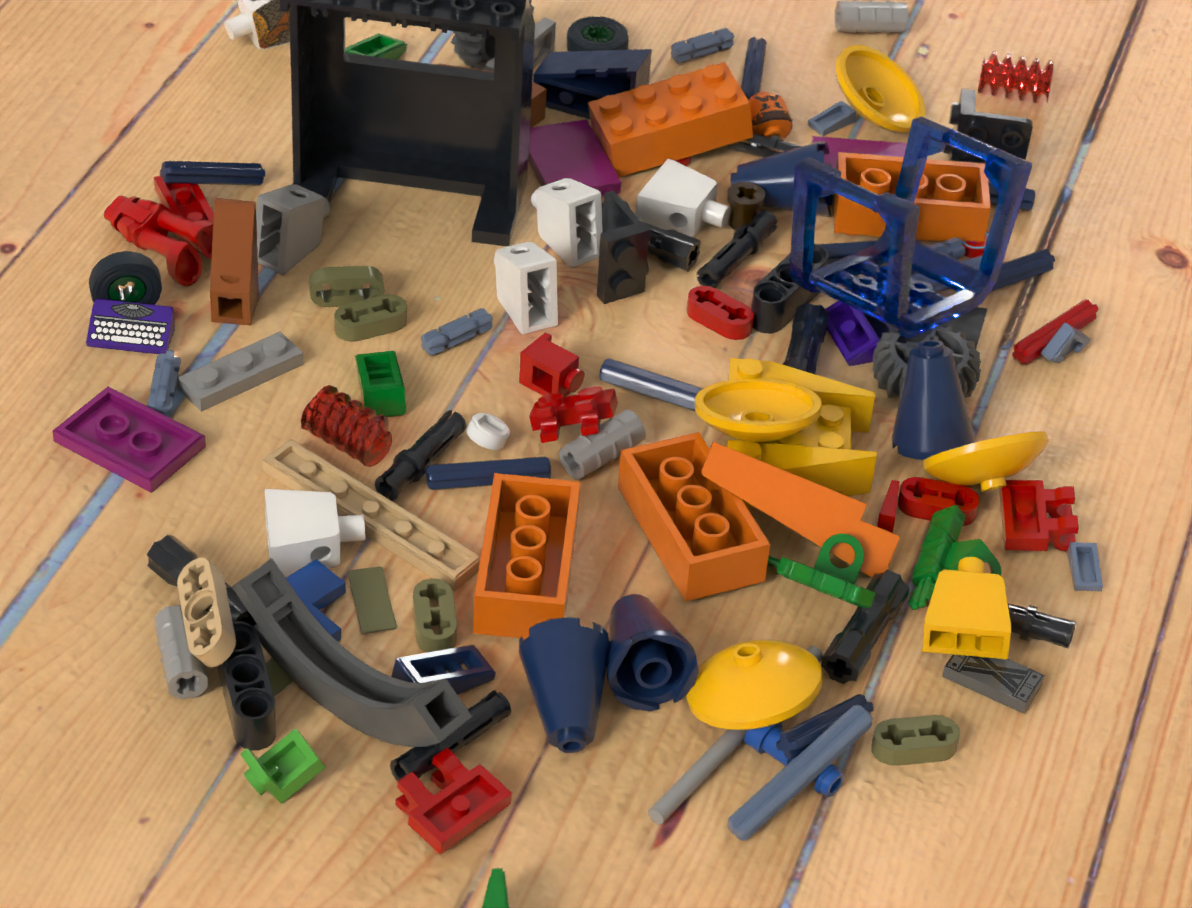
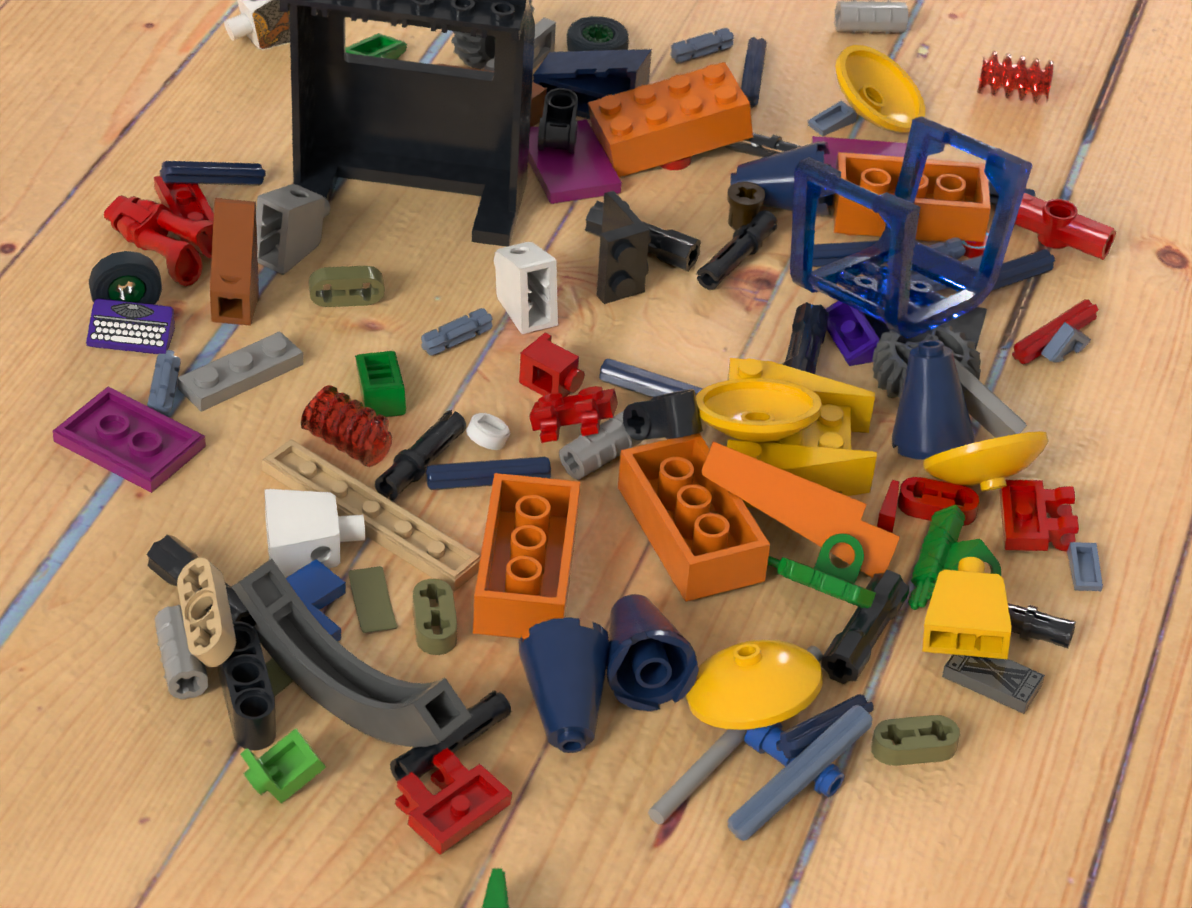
olive beam [334,294,407,342] -> none
dark blue slope [391,645,496,695] -> none
white torso [531,178,603,268] -> none
white torso [636,159,731,237] -> none
red beam [686,286,754,340] -> none
orange head [748,92,793,141] -> none
black beam [751,243,829,334] -> none
black bracket [943,89,1033,181] -> none
none -> black piece [538,88,578,154]
none -> black piece [623,389,703,440]
none -> light grey tile [954,358,1027,438]
none -> red piece [999,188,1116,260]

